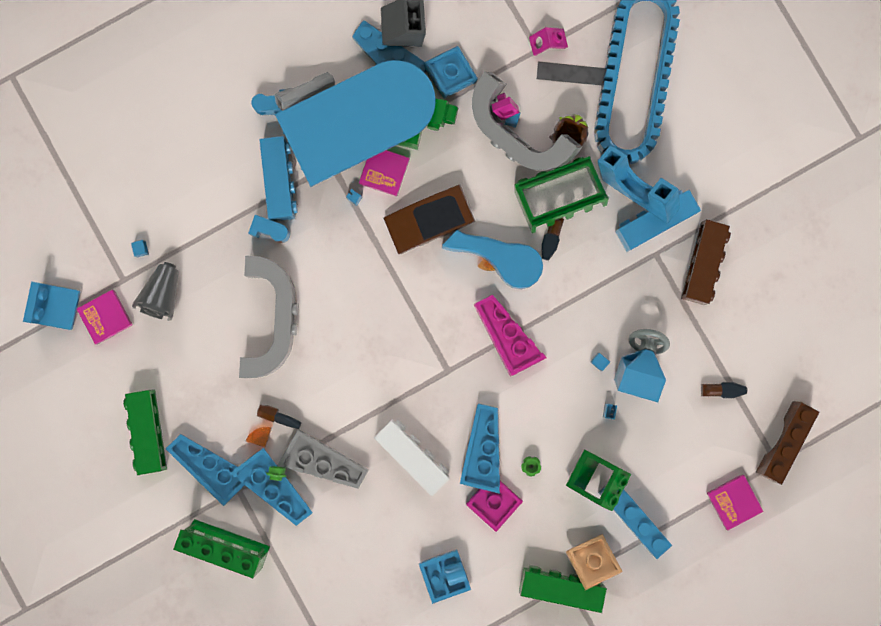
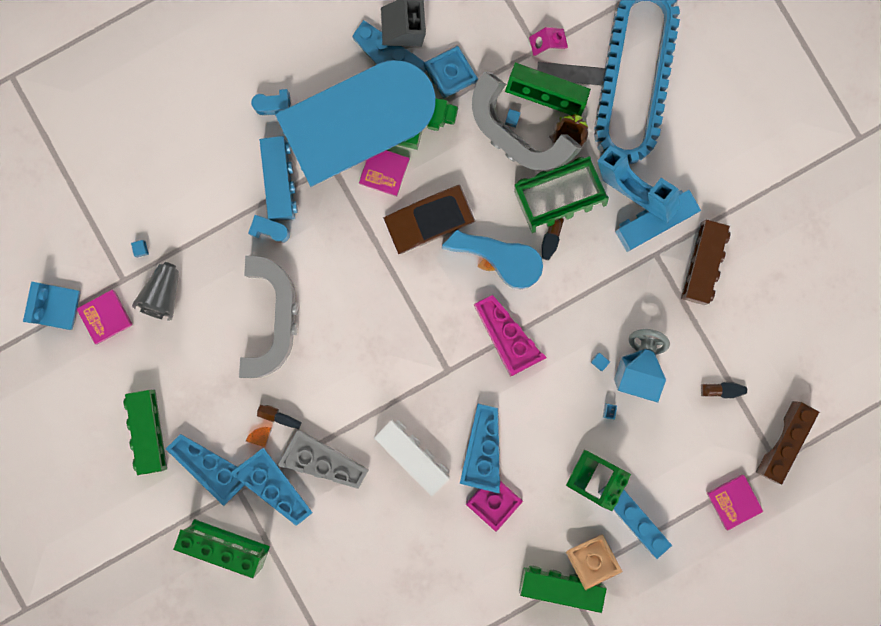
bright green plate [266,466,286,481] -> none
light grey axle [274,72,335,111] -> none
dark azure piece [346,189,362,206] -> none
dark azure plate [419,549,471,604] -> none
dark pink tile [492,93,520,120] -> none
bright green plate [521,456,541,477] -> none
none -> green brick [505,62,591,116]

